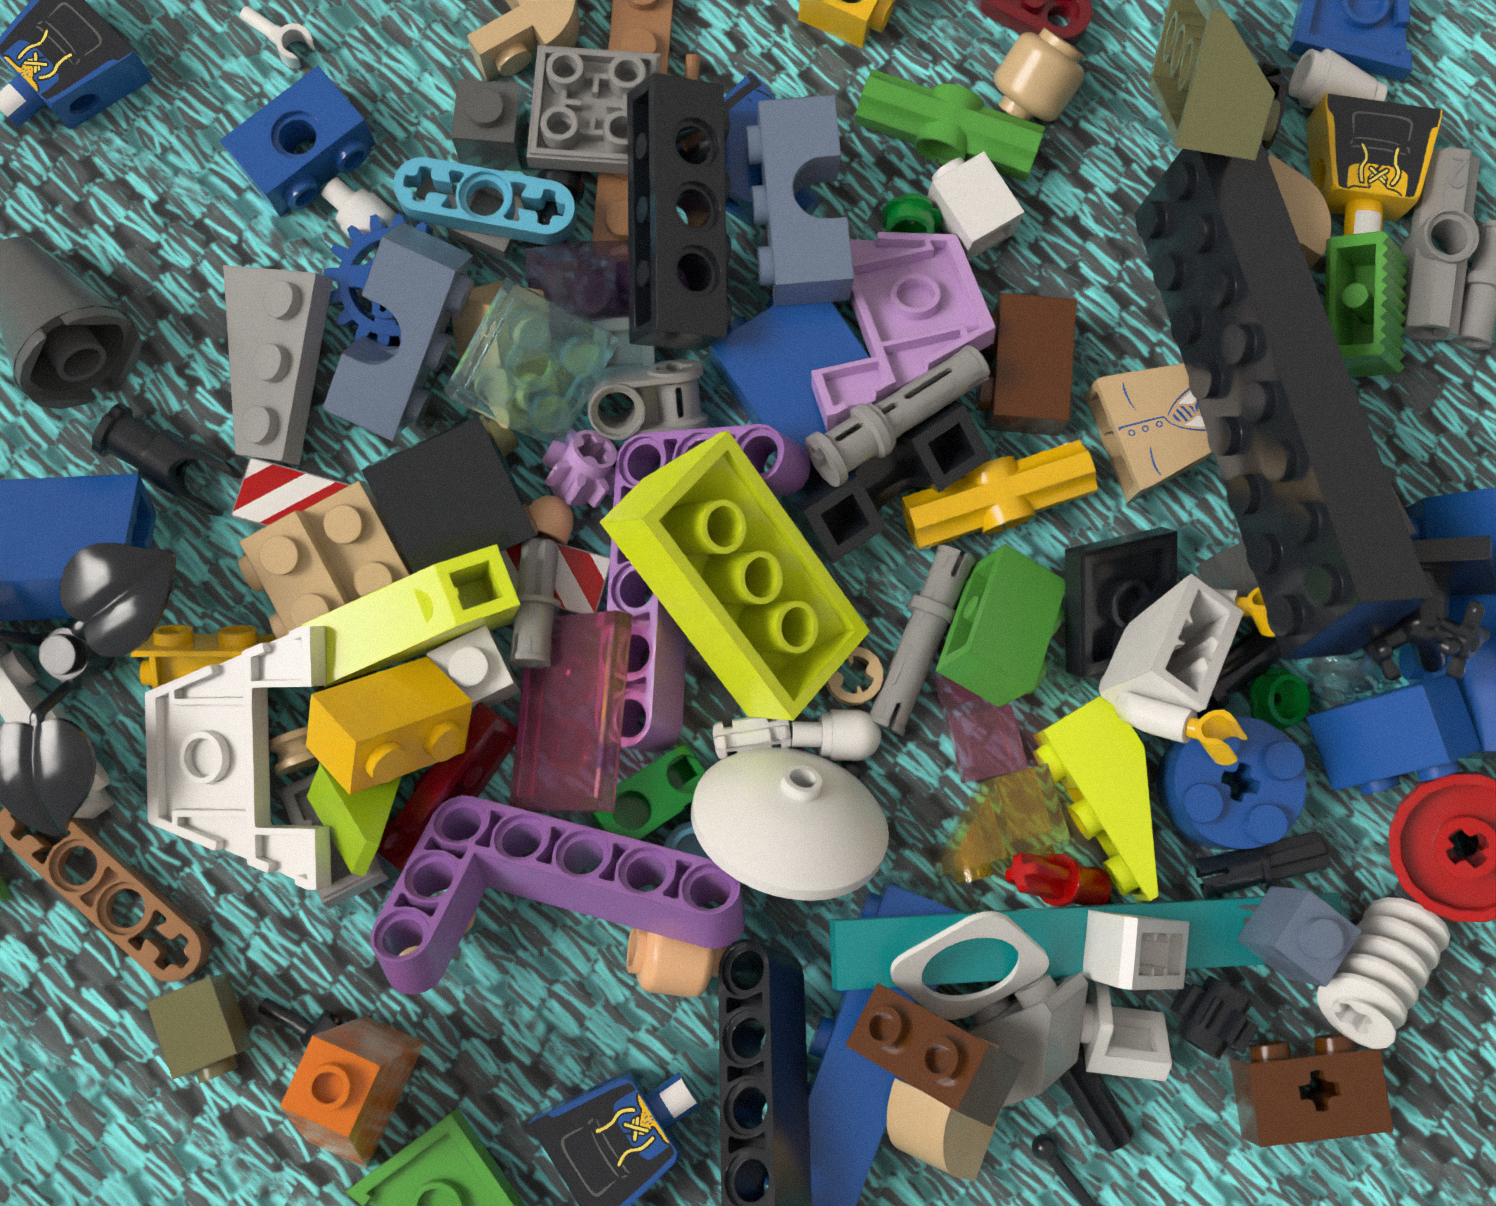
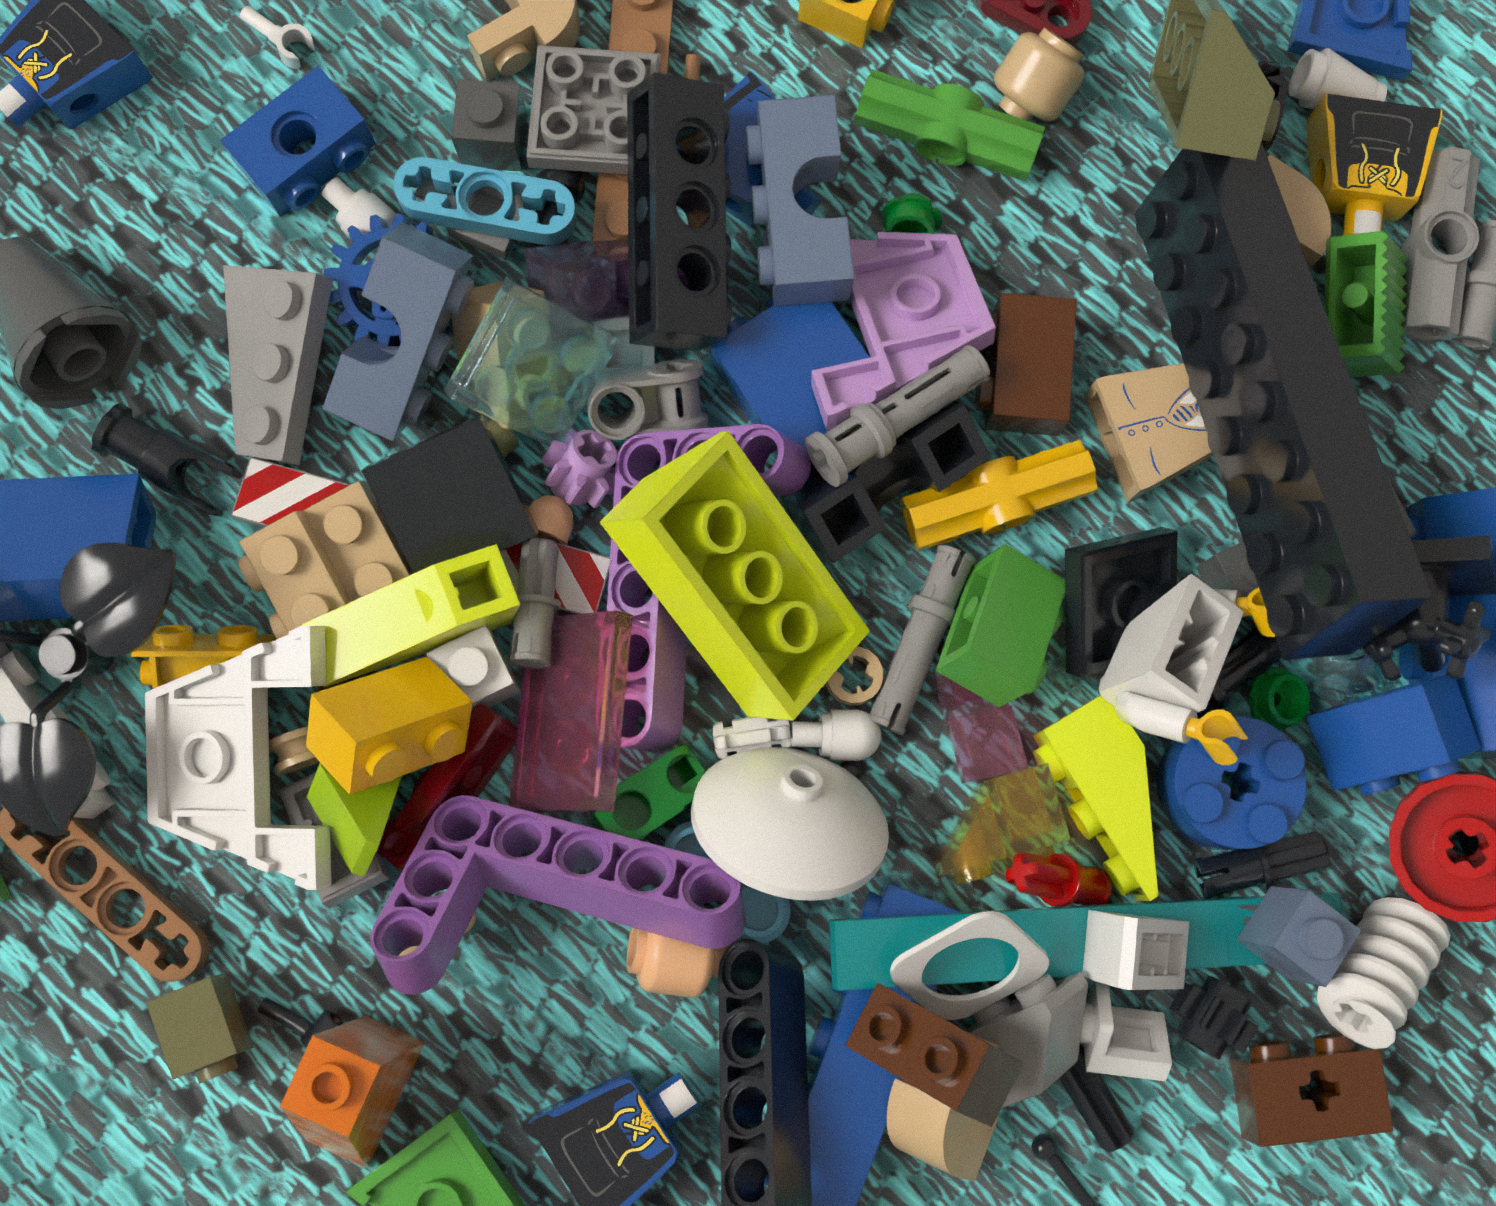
white brick [927,151,1024,261] -> none
none -> medium azure plate [739,883,791,943]

